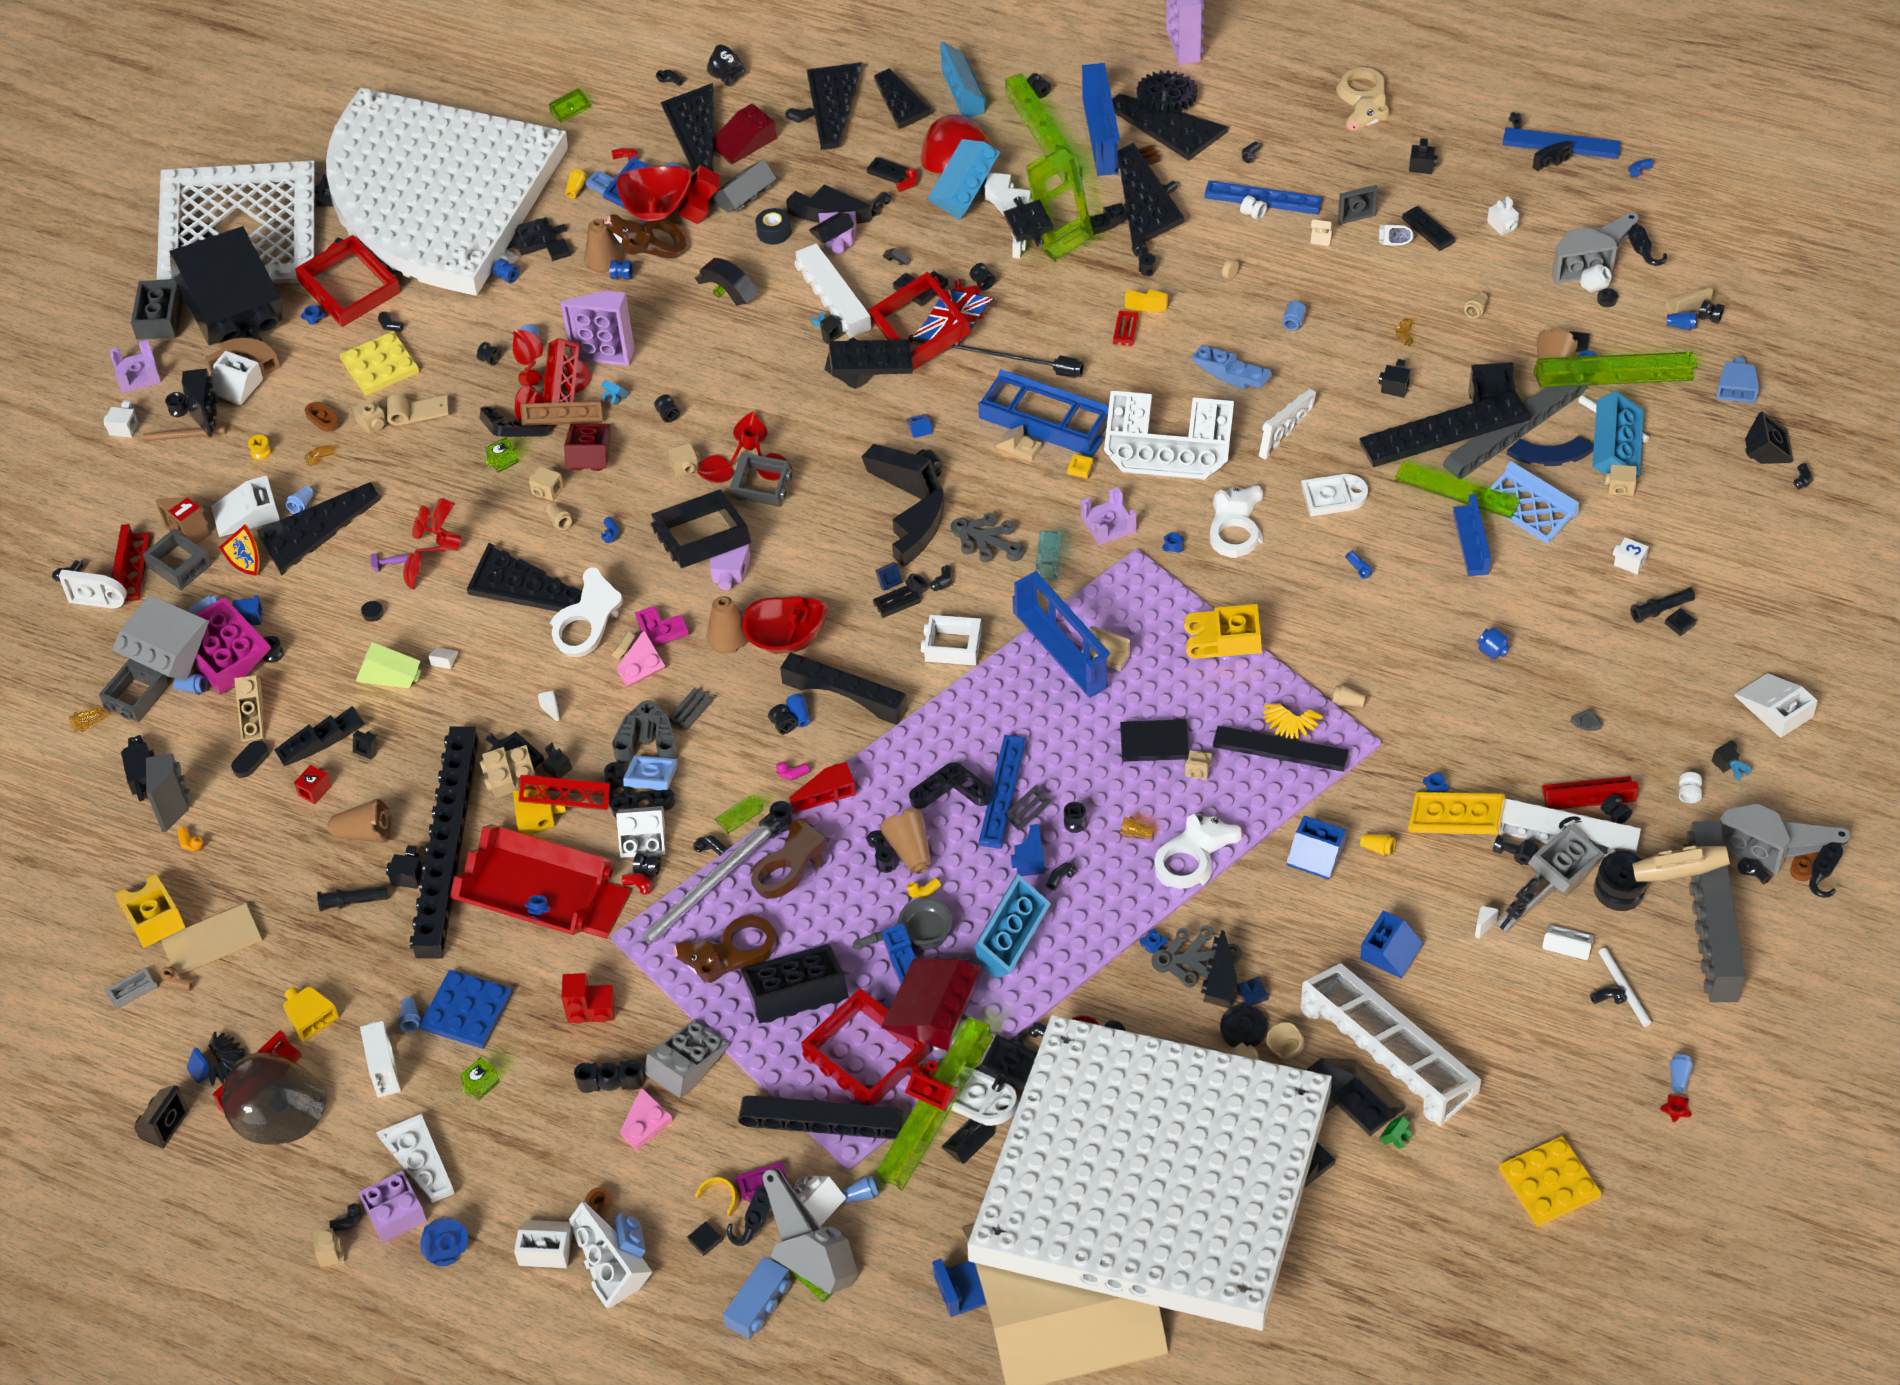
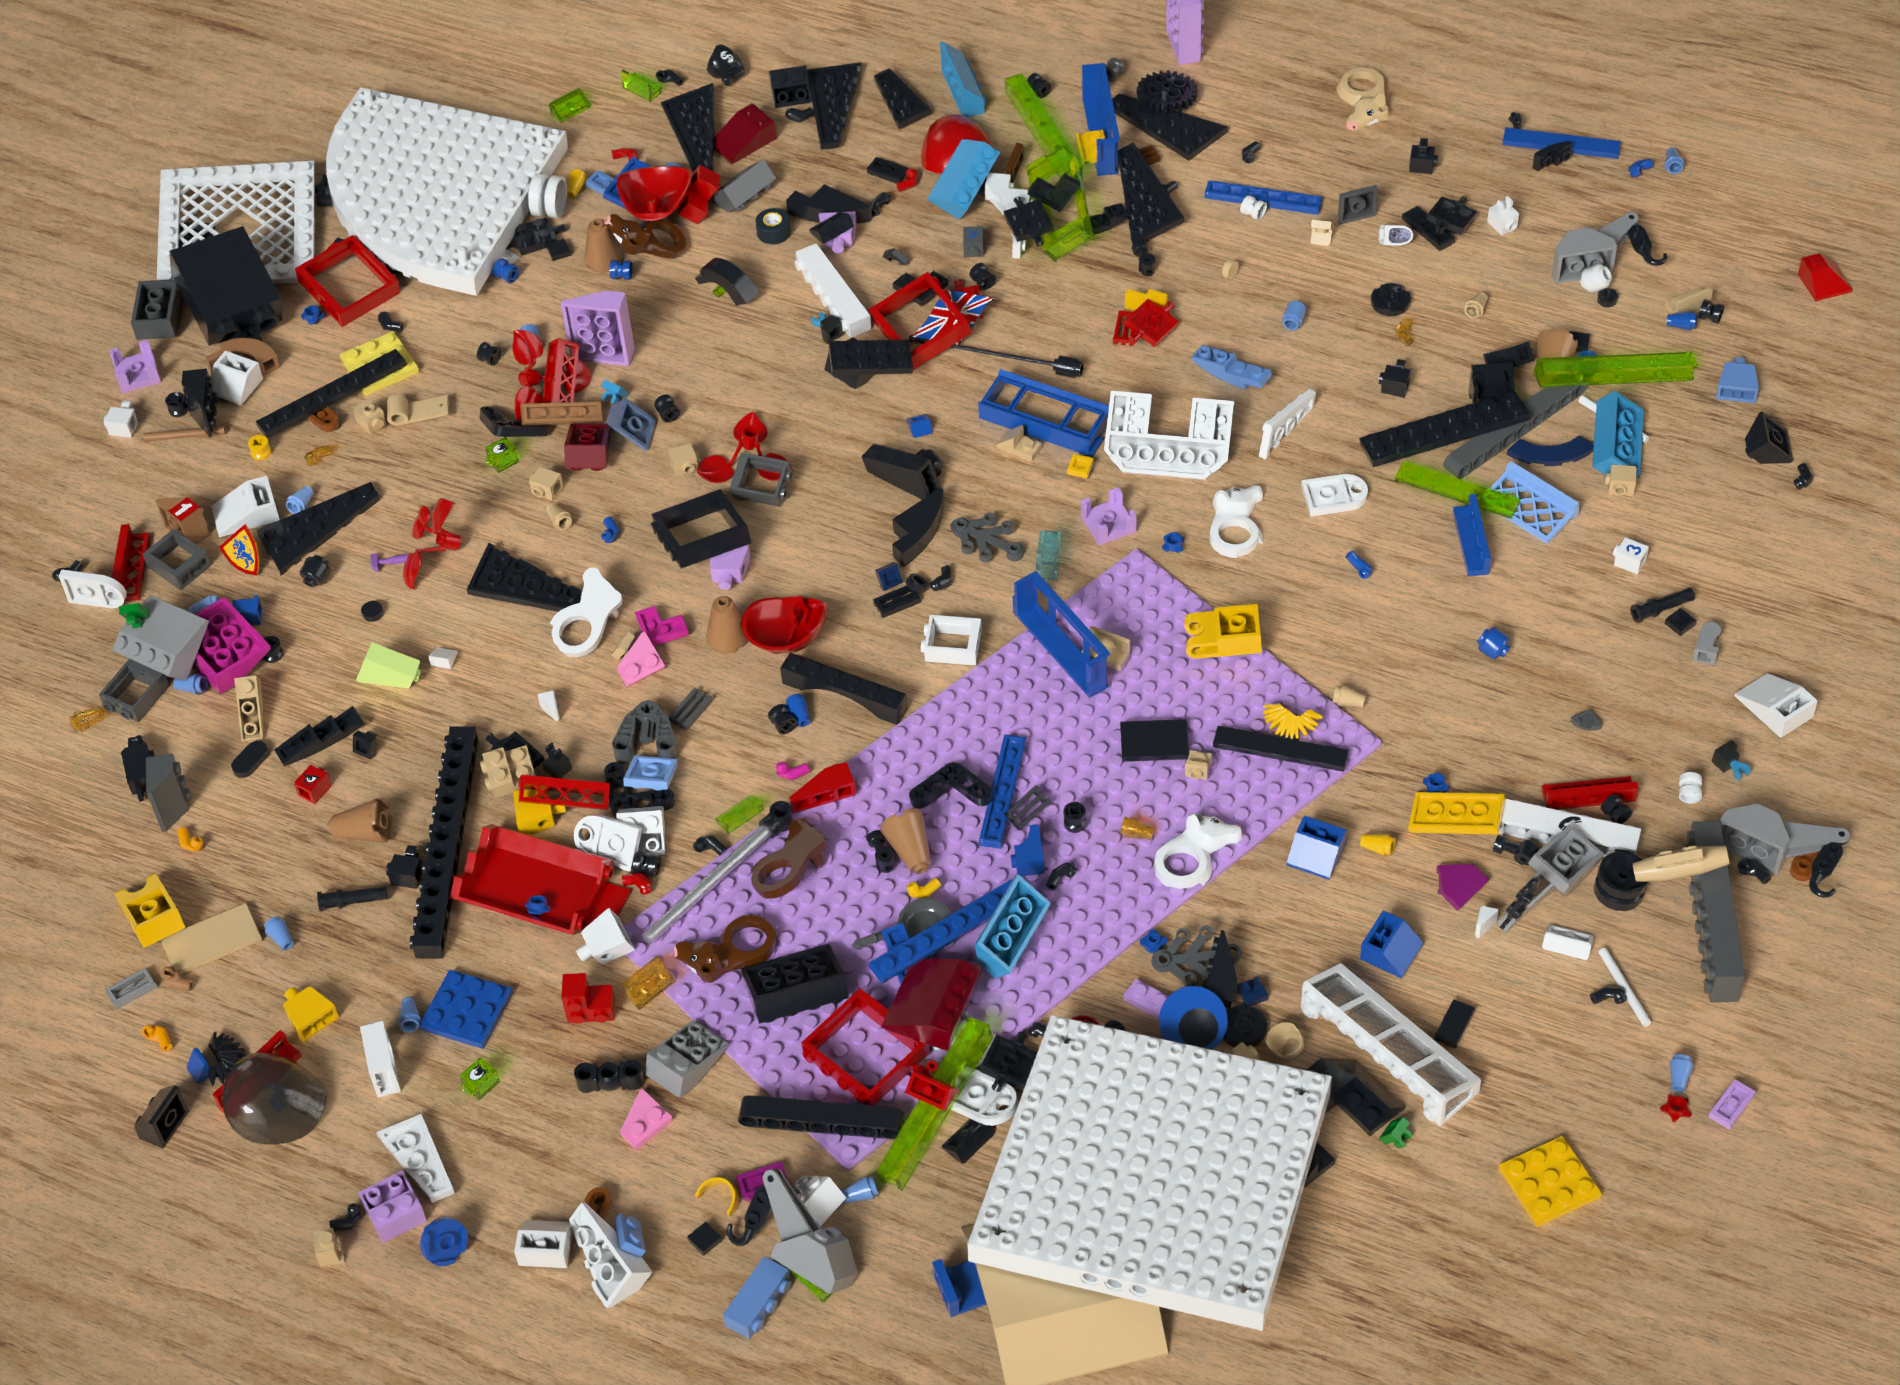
none -> green tile [119,603,149,629]
none -> light orange arm [142,1025,172,1052]
none -> black plate [256,349,407,438]
none -> medium blue cone [264,916,294,951]
none -> black head [299,555,331,587]
none -> white wheel [529,174,567,219]
none -> white tile [574,814,642,872]
none -> white torso [576,908,635,964]
none -> sand blue slope [606,398,656,451]
none -> clear neon green panel [620,69,663,102]
none -> clear yellow plate [621,955,675,1010]
none -> black slope [768,65,812,108]
none -> blue plate [869,879,1012,984]
none -> dark grey brick [963,226,984,257]
none -> reddish brown tile [1005,143,1024,183]
none -> black plate [1027,173,1081,212]
none -> yellow plate [1076,130,1105,164]
none -> dark grey wheel [1105,58,1124,82]
none -> red plate [1123,299,1179,347]
none -> lavender plate [1123,979,1169,1019]
none -> blue piece [1159,986,1228,1050]
none -> black tile [1371,283,1411,316]
none -> black plate [1426,196,1477,235]
none -> black tile [1434,999,1475,1048]
none -> magenta slope [1436,864,1489,911]
none -> black slope [1483,341,1534,367]
none -> medium blue cone [1665,148,1684,174]
none -> light grey leg [1693,622,1721,666]
none -> lavender plate [1709,1079,1756,1130]
none -> red slope [1798,253,1853,302]

